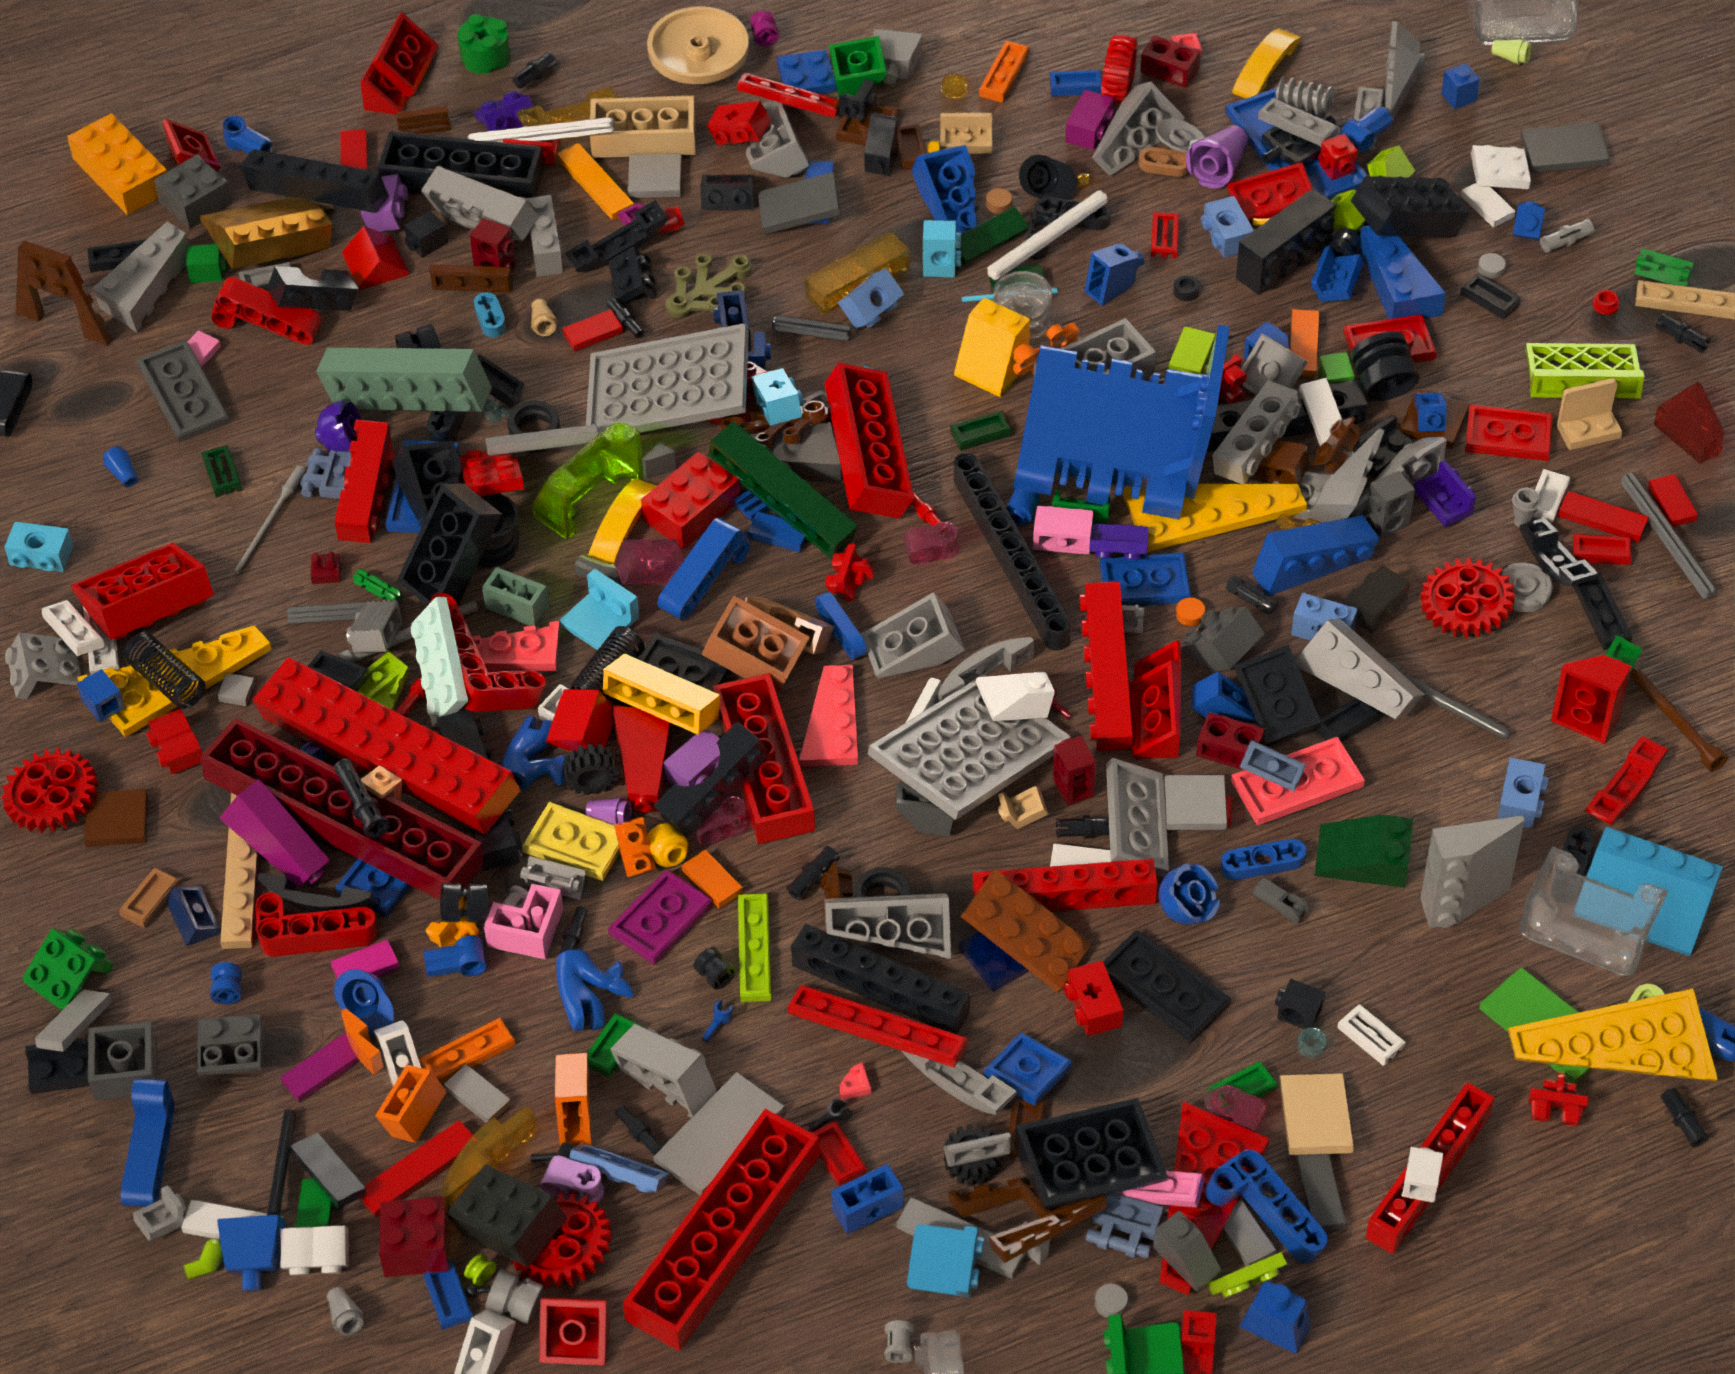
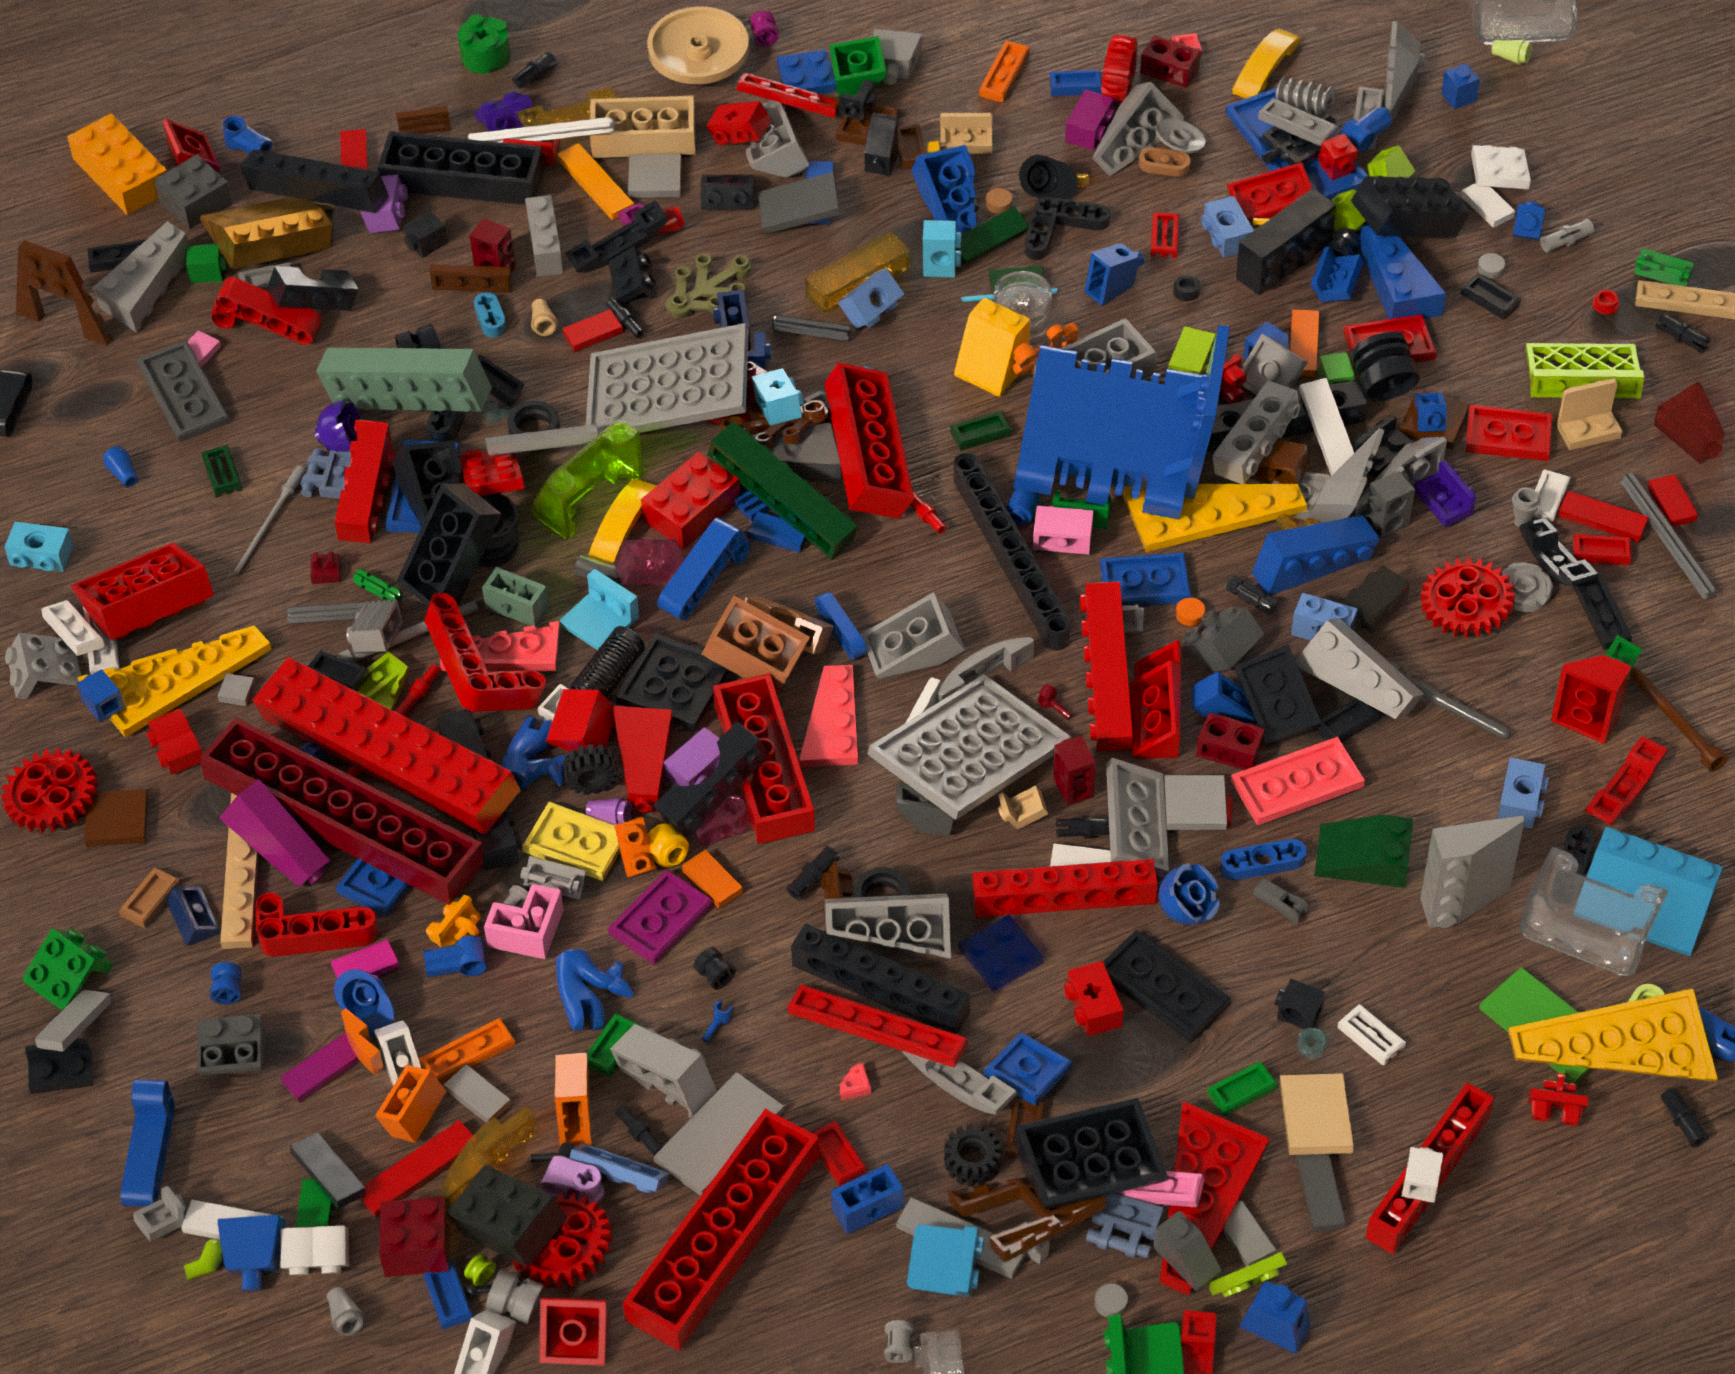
dark grey brick [88,1022,158,1101] -> none
black piece [123,632,206,709] -> none
black slope [258,873,380,912] -> none
black bar [267,1109,296,1216] -> none
black pin [334,759,390,838] -> none
red slope [342,226,409,290] -> none
red slope [360,12,439,115] -> none
light nougat bracket [361,765,402,801] -> none
light aqua plate [411,597,468,727] -> none
light grey wedge [421,166,539,241] -> none
black wheel [440,883,488,922] -> none
black bar [559,906,588,954] -> none
yellow brick [603,654,720,735] -> none
dark grey slope [642,442,677,479] -> none
lime tile [738,893,771,1002] -> none
black hand [808,1099,853,1132] -> none
red hips [825,544,875,601] -> none
clear pink piece [903,522,959,565] -> none
clear yellow tile [942,74,967,98] -> none
light grey slope [943,1133,1011,1167] -> none
dark orange plate [961,869,1091,992] -> none
white slope [975,672,1055,721] -> none
white axle [987,190,1107,280] -> none
dark purple bracket [1090,524,1149,560] -> none
medium lavender cone [1186,125,1248,188] -> none
clear pink piece [1204,1085,1269,1133] -> none
blue beam [1205,1150,1327,1264] -> none
sand blue slope [1239,740,1306,792] -> none
reddish brown hinge [1312,417,1361,475] -> none
dark grey tile [1520,123,1610,173] -> none

